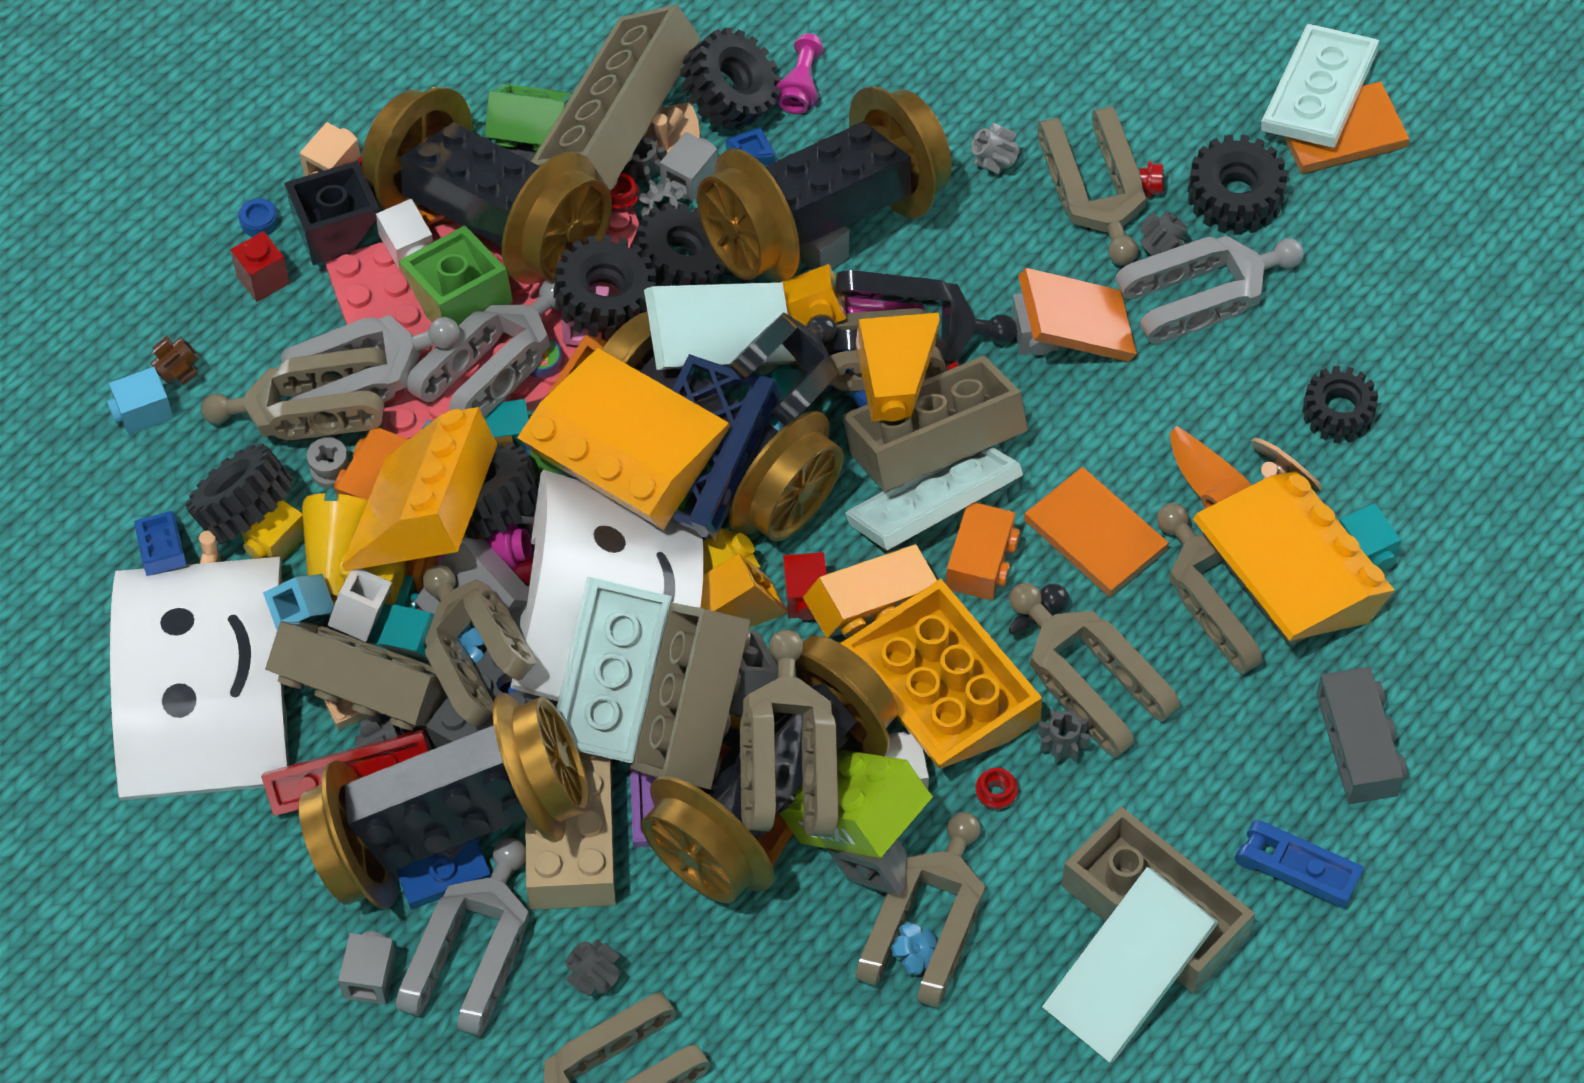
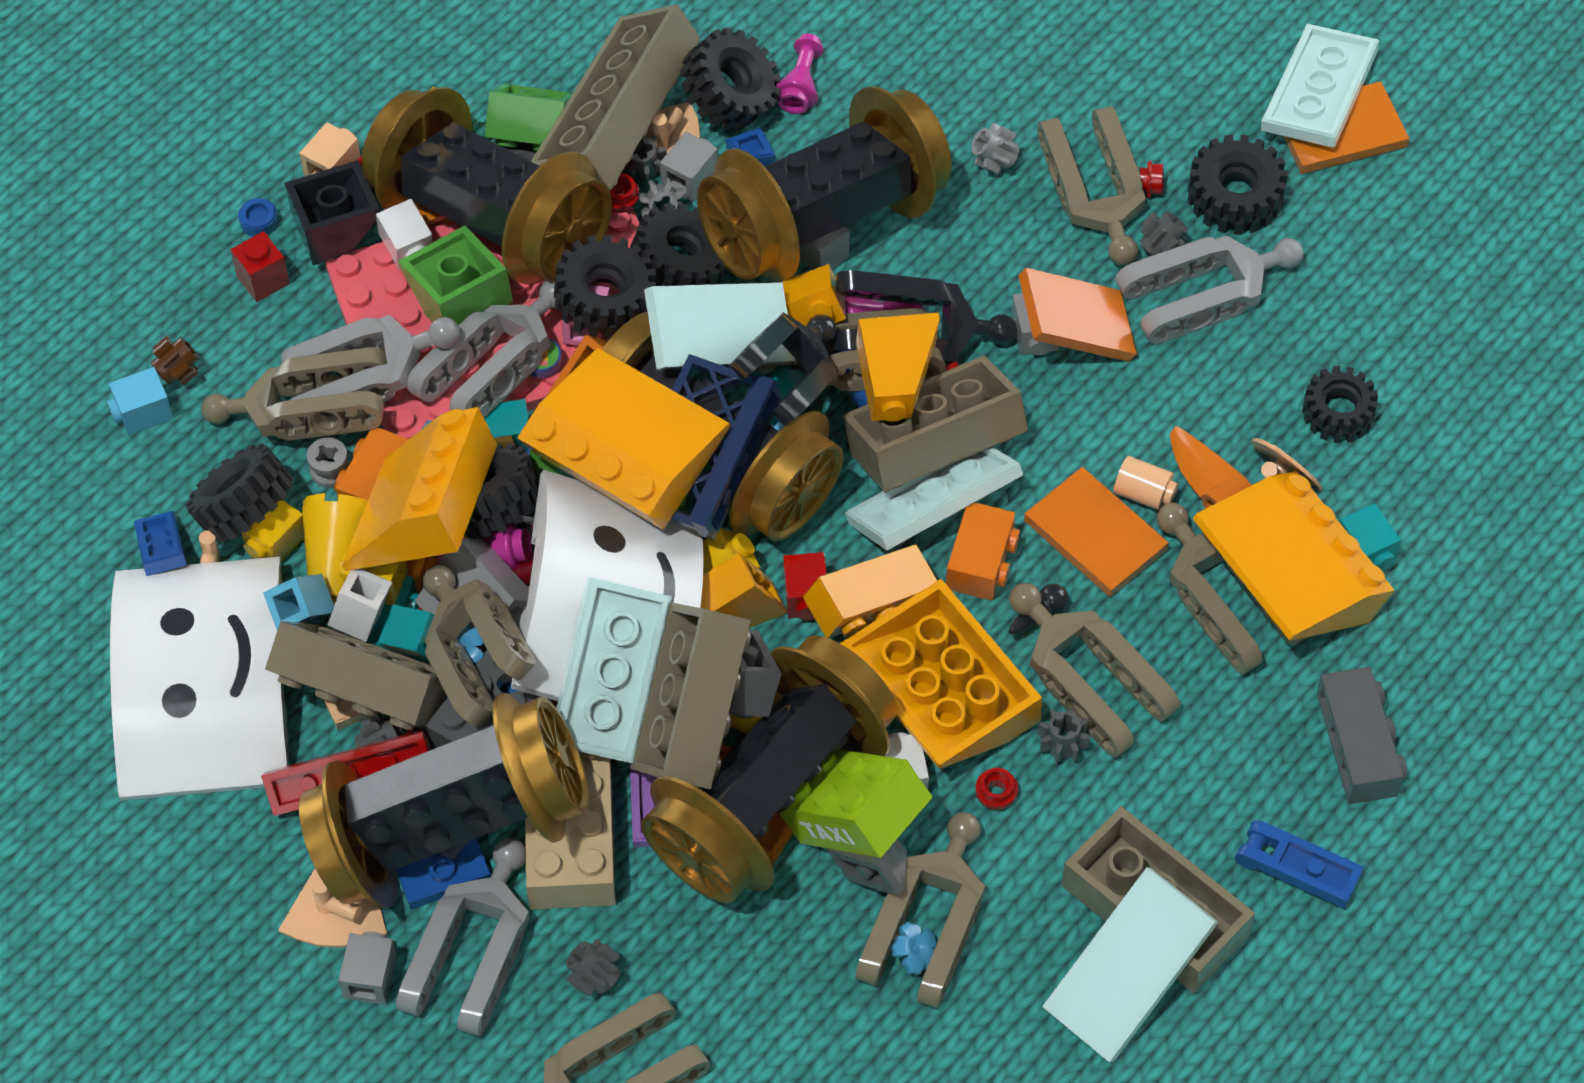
dark tan piece [740,630,838,837] -> none
none -> light nougat shield [278,869,387,948]
none -> light nougat brick [1113,456,1178,510]

